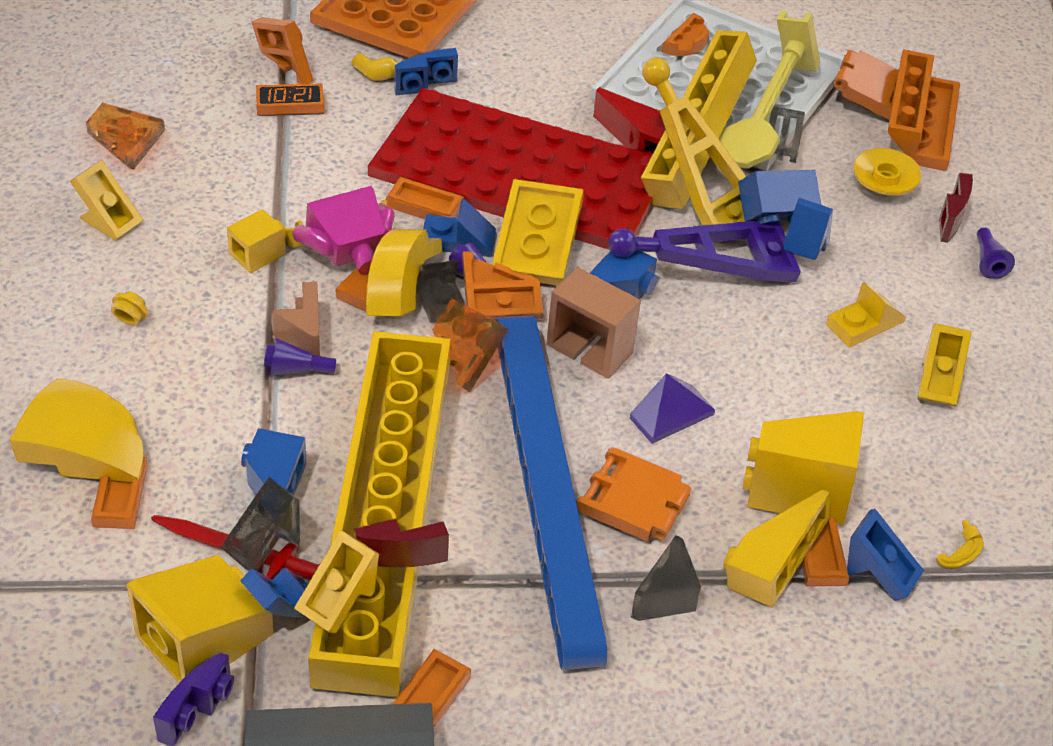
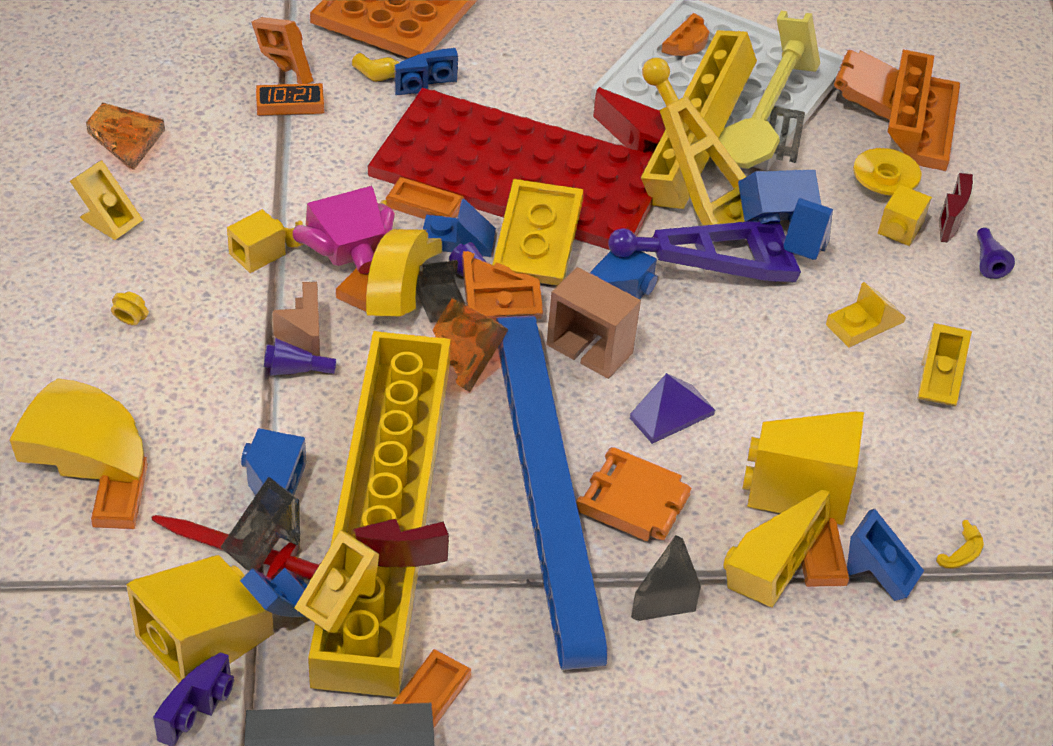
none -> yellow brick [877,184,932,246]

